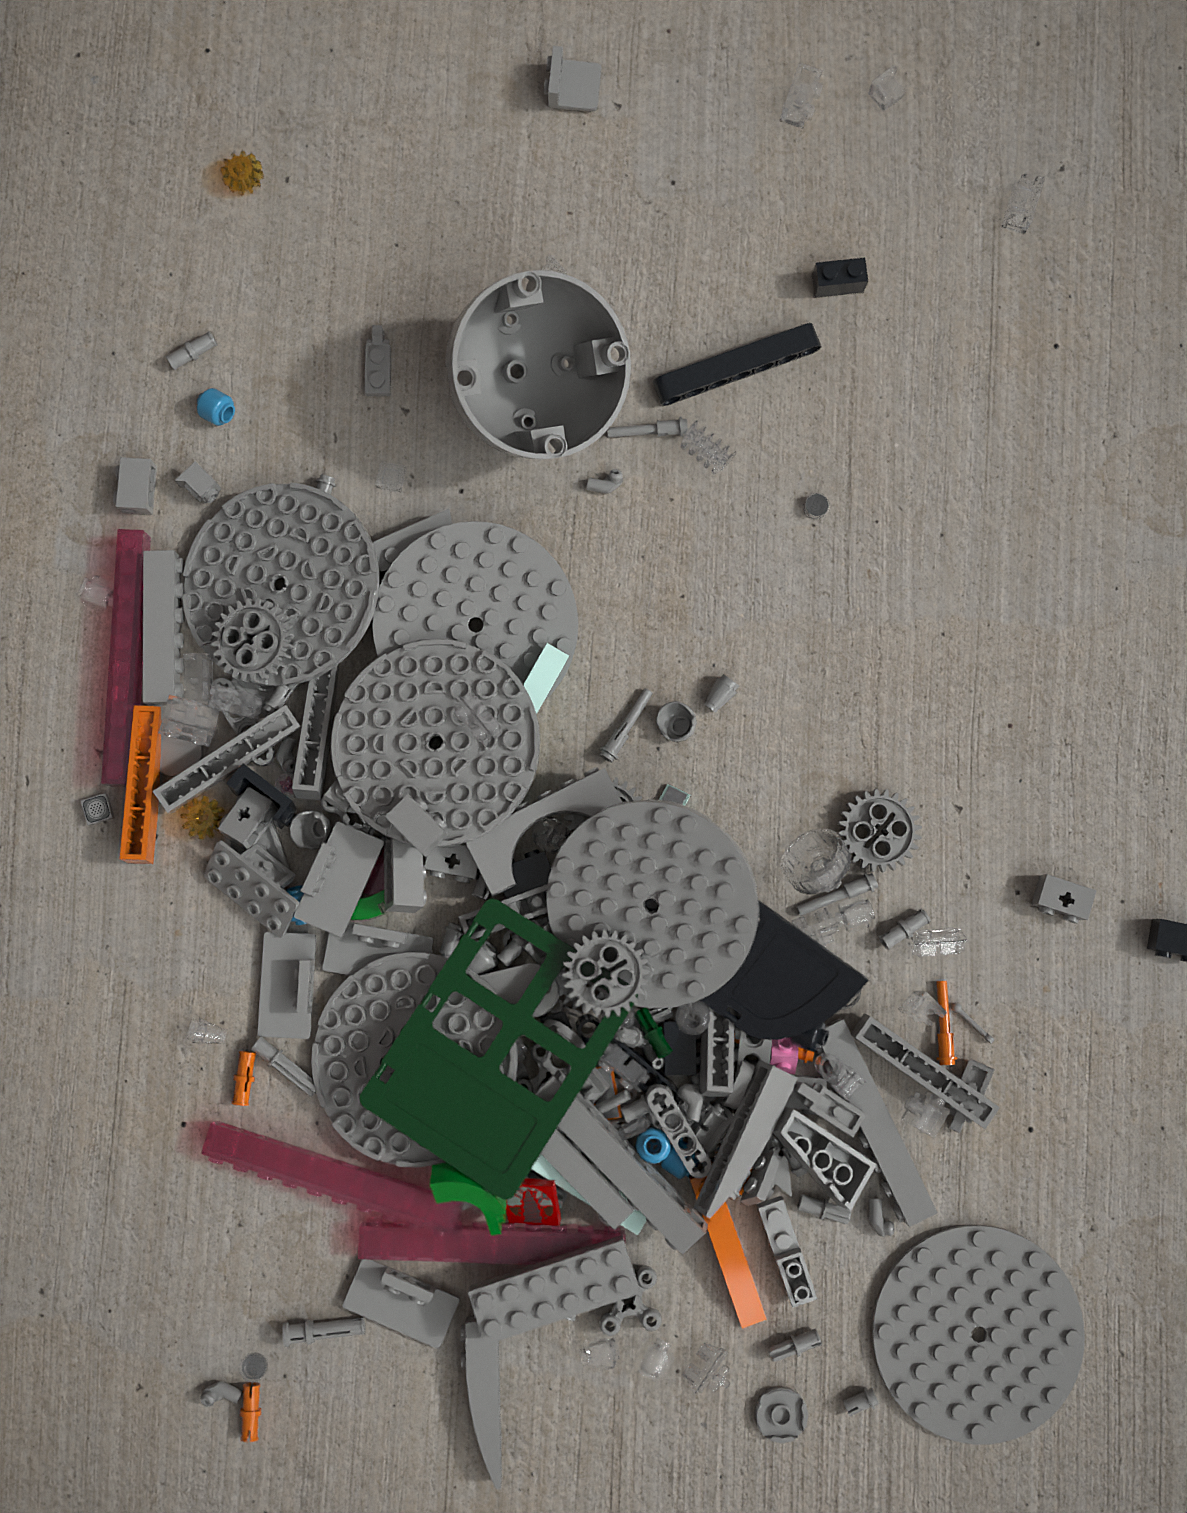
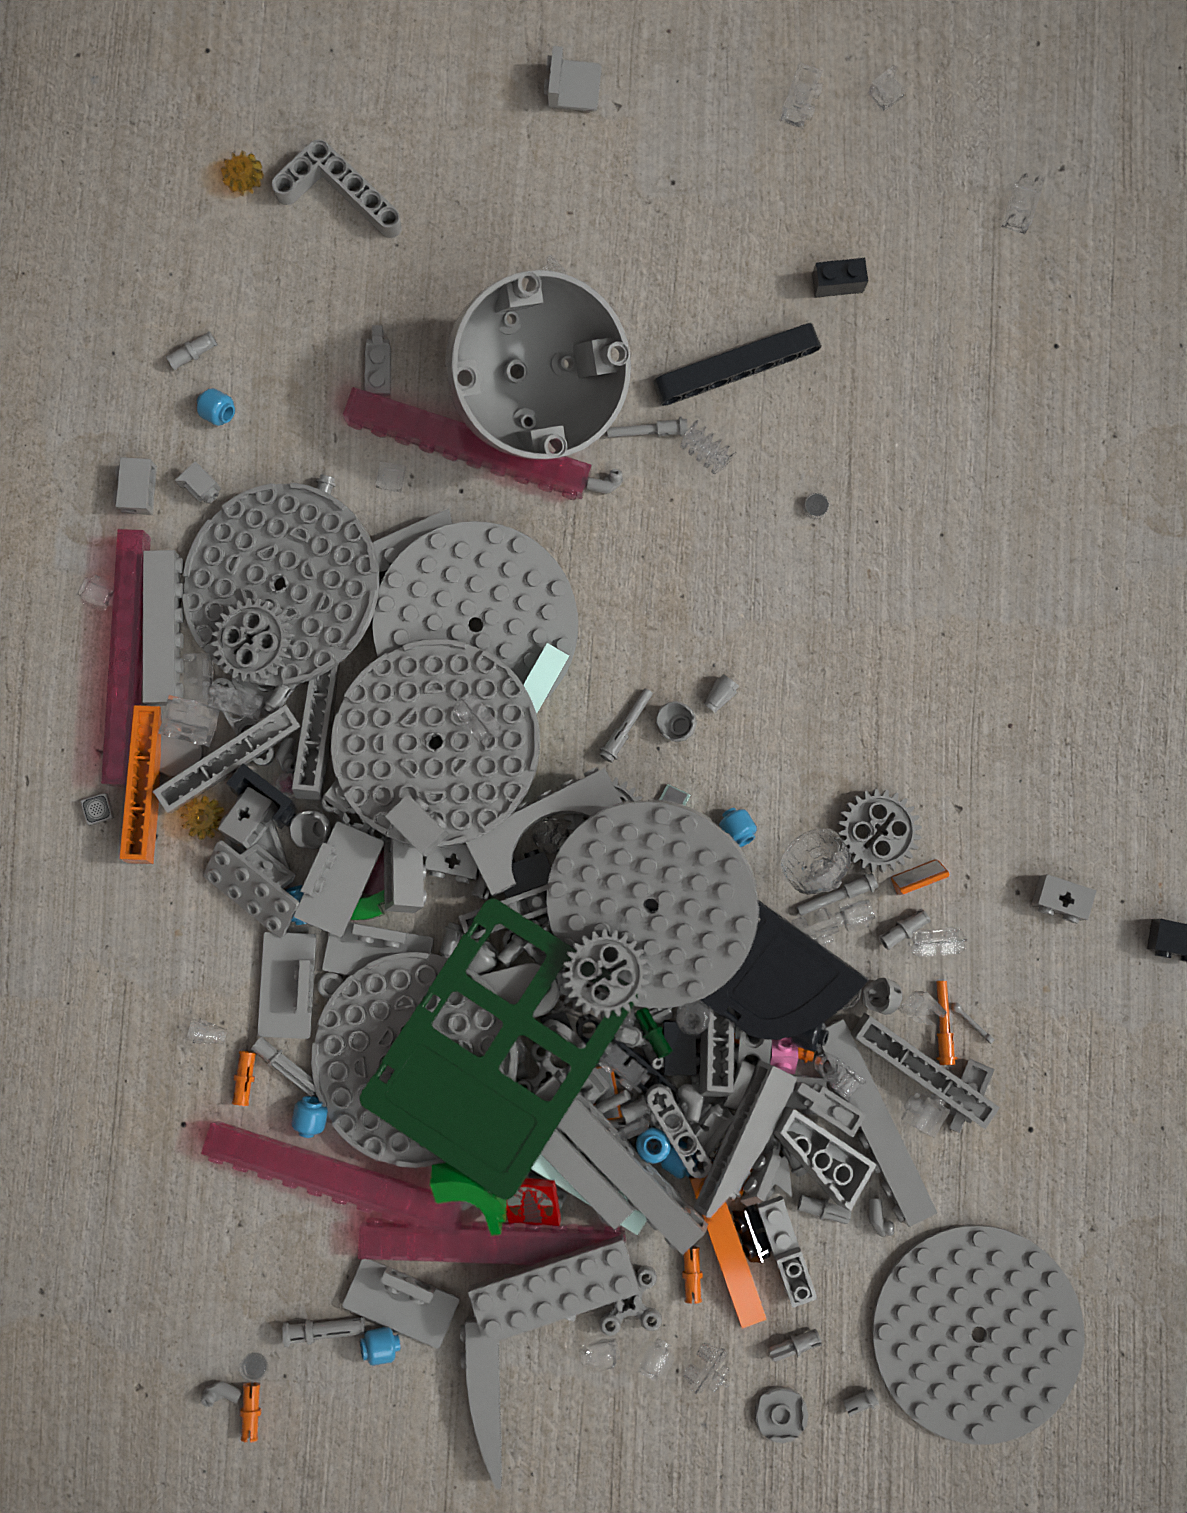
none -> light grey beam [272,139,402,238]
none -> dark azure head [291,1096,328,1138]
none -> light grey tile [318,973,344,999]
none -> clear pink brick [343,387,592,500]
none -> dark azure head [360,1327,400,1366]
none -> orange pin [682,1246,703,1304]
none -> dark azure head [719,808,757,847]
none -> black hinge [732,1205,772,1263]
none -> light grey piece [862,977,902,1015]
none -> slope [891,860,950,895]

